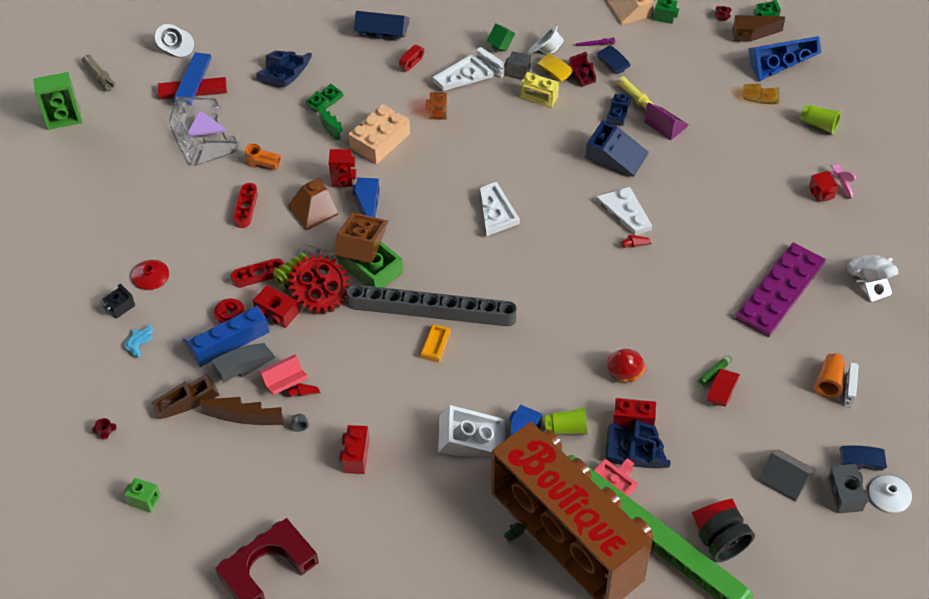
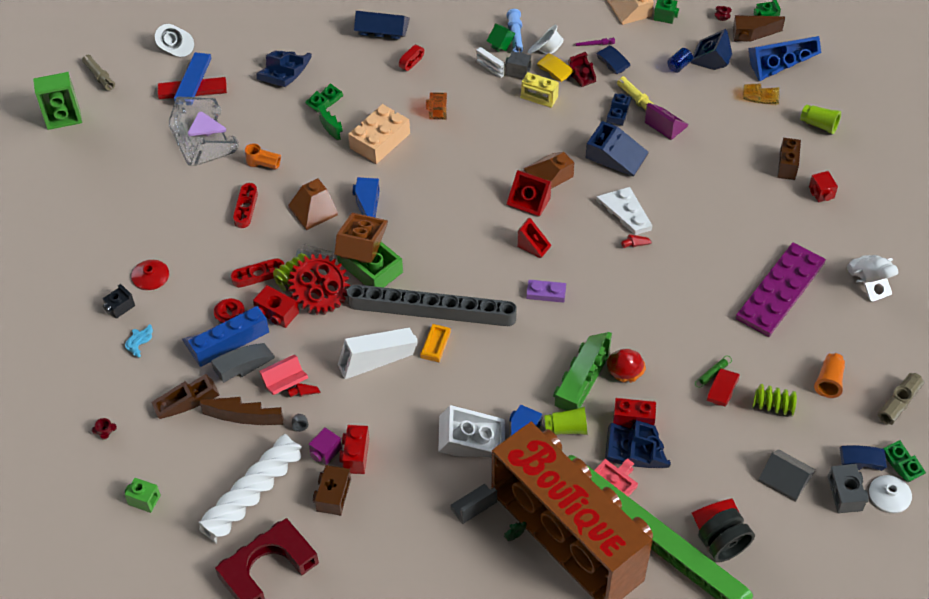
red brick [328,149,357,187] -> none
white wing [433,54,494,91] -> none
white wing [480,182,520,236] -> none
bright pink piece [830,164,856,198] -> none
white tile [844,363,859,408] -> none
none -> white piece [199,434,302,544]
none -> magenta brick [309,427,342,465]
none -> reddish brown brick [313,465,351,516]
none -> white slope [338,328,417,379]
none -> dark grey panel [451,484,497,524]
none -> light blue pin [506,9,524,53]
none -> red slope [506,170,551,216]
none -> red slope [517,218,552,258]
none -> dark orange slope [524,152,575,189]
none -> medium lavender plate [526,280,566,303]
none -> bright green wedge [553,332,612,411]
none -> clear blue brick [667,48,693,73]
none -> dark blue slope [690,29,732,70]
none -> lime piece [752,384,797,417]
none -> reddish brown brick [777,137,801,180]
none -> dark tan piece [877,373,925,425]
none -> green slope [883,440,926,483]

